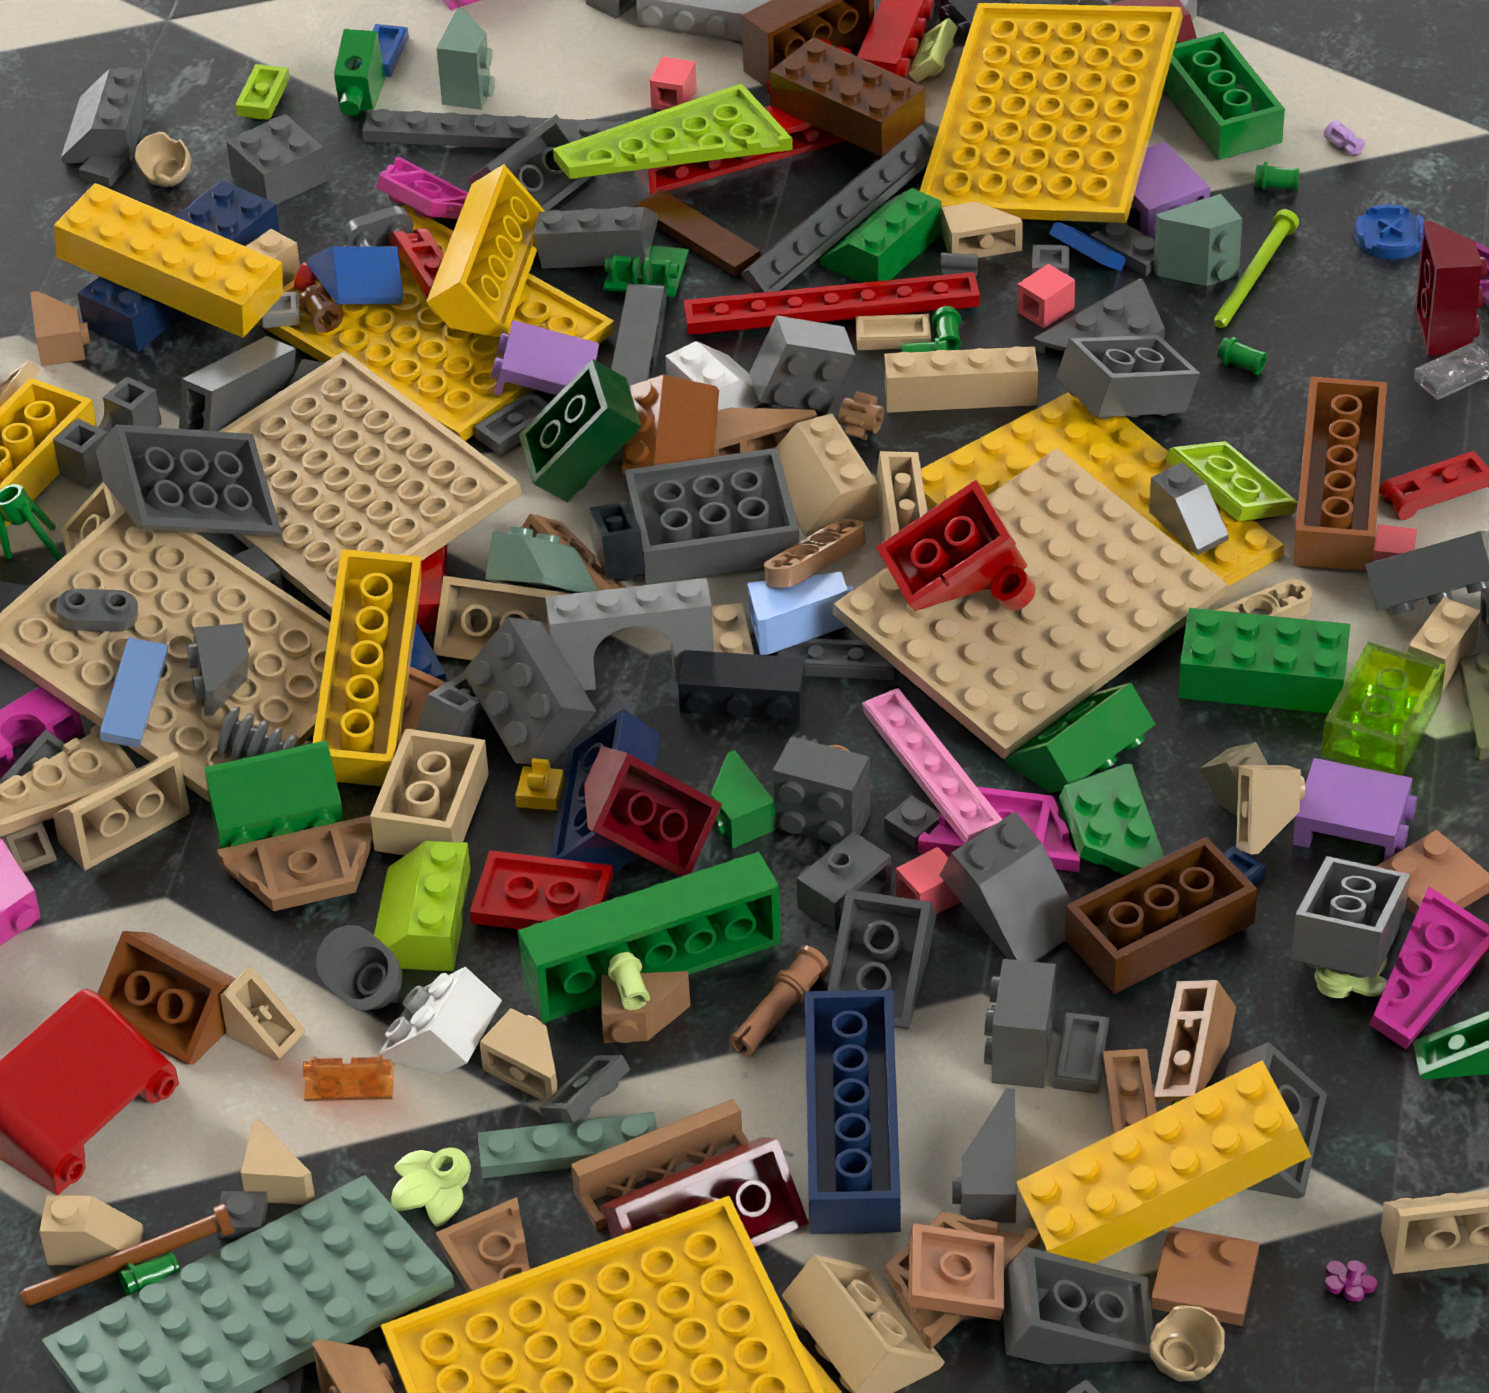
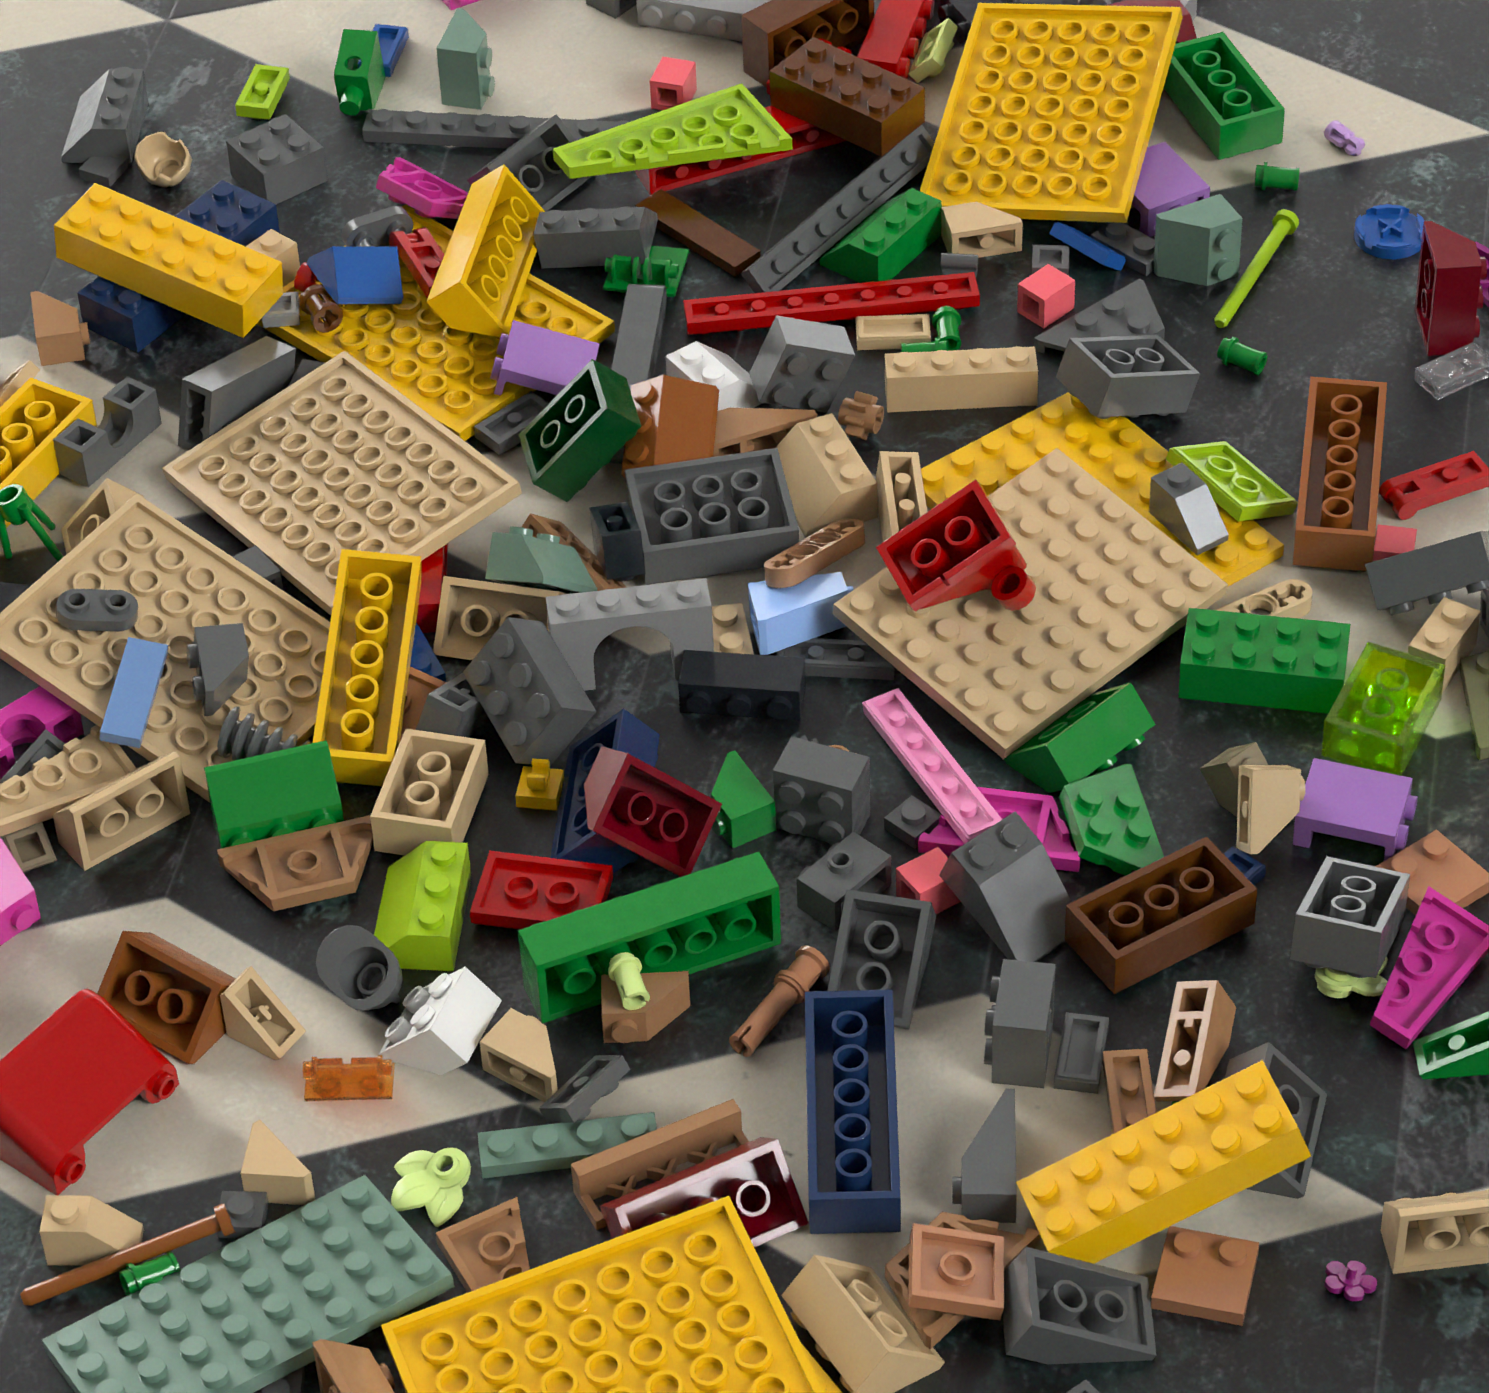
dark grey slope [96,425,281,536] -> none
tan hair [1149,1305,1225,1382] -> none

